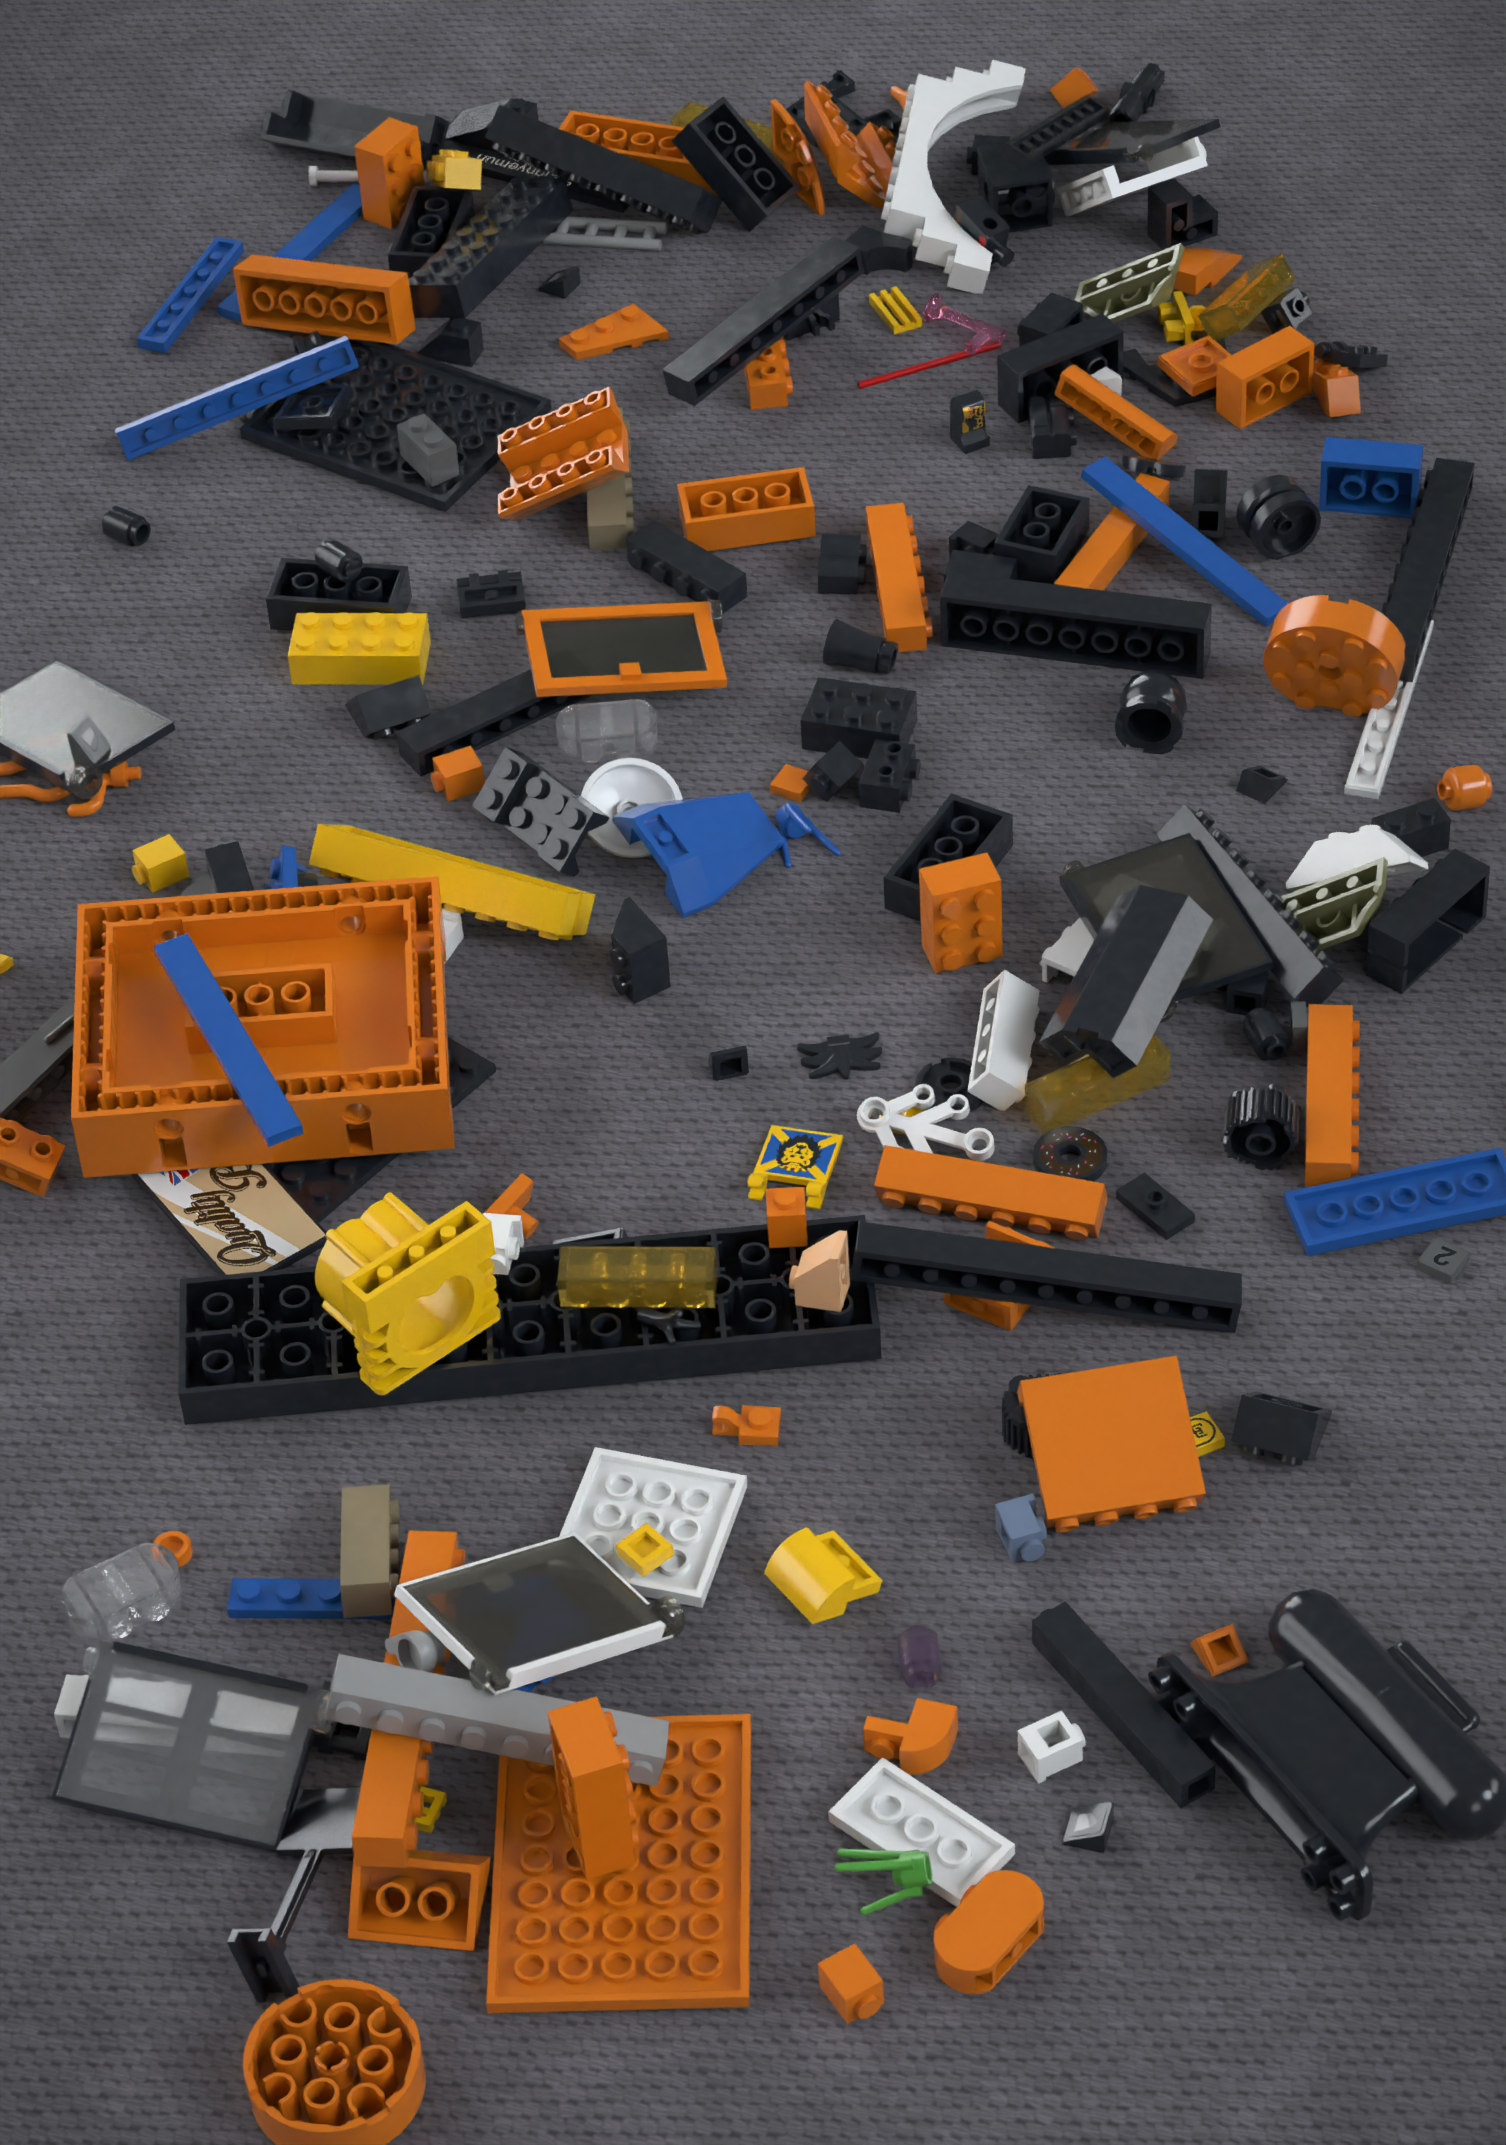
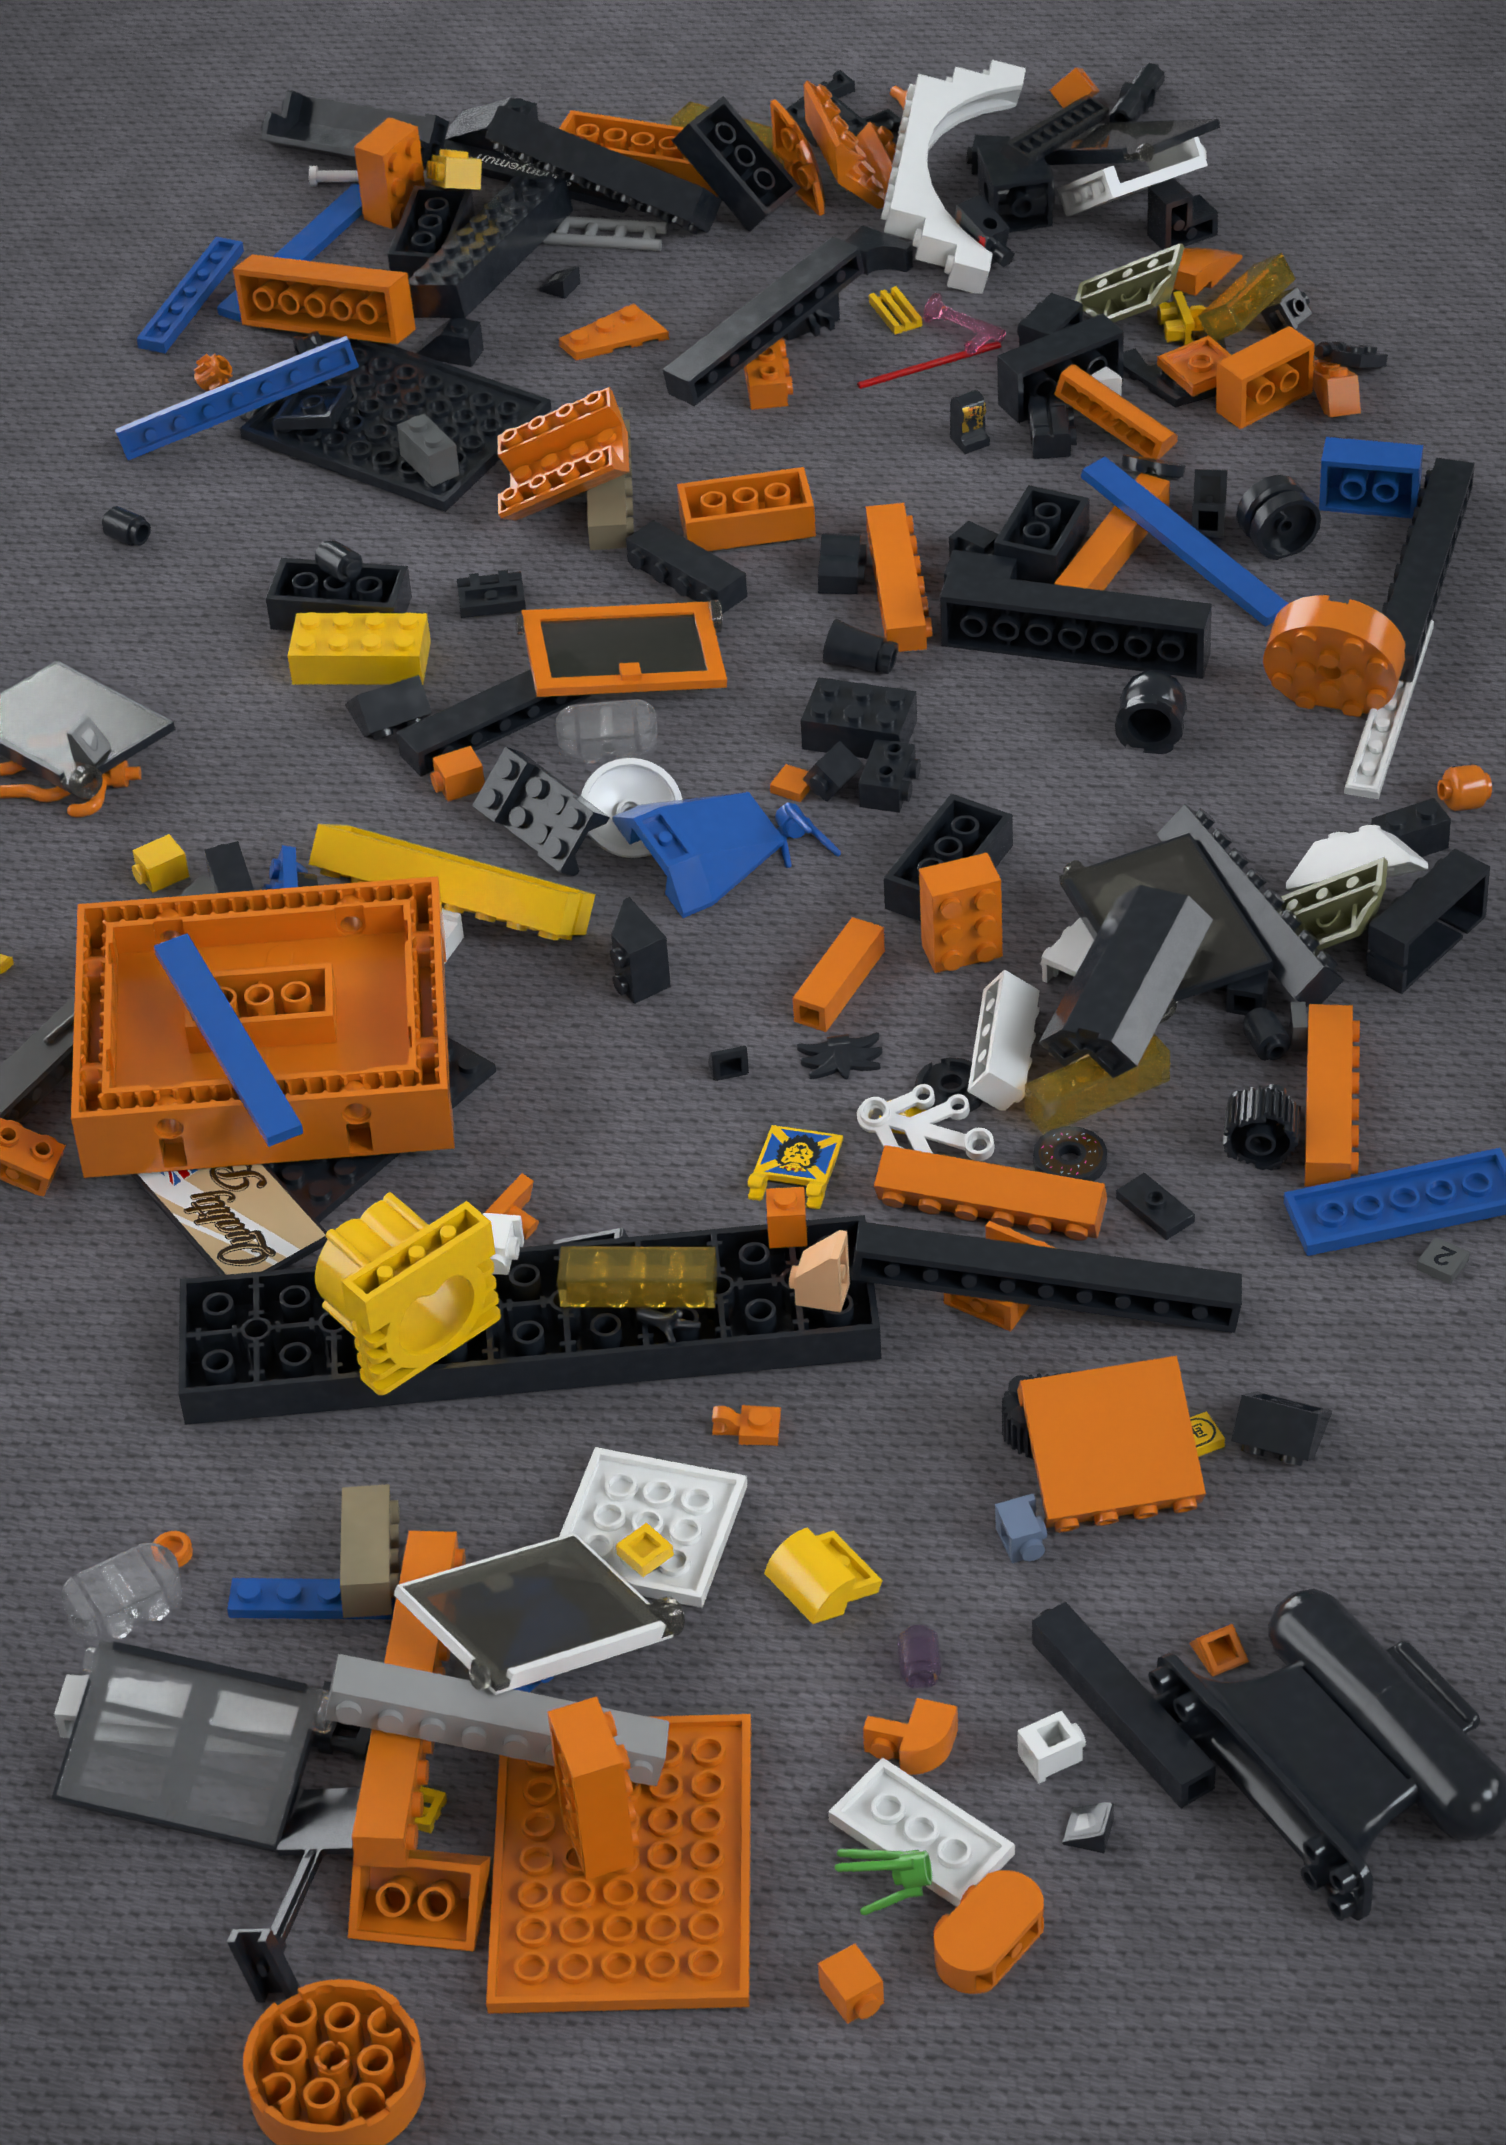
light grey piece [385,1630,445,1672] -> none
black slope [1236,766,1288,804] -> none
none -> orange gear [194,354,232,391]
none -> orange brick [793,917,885,1032]

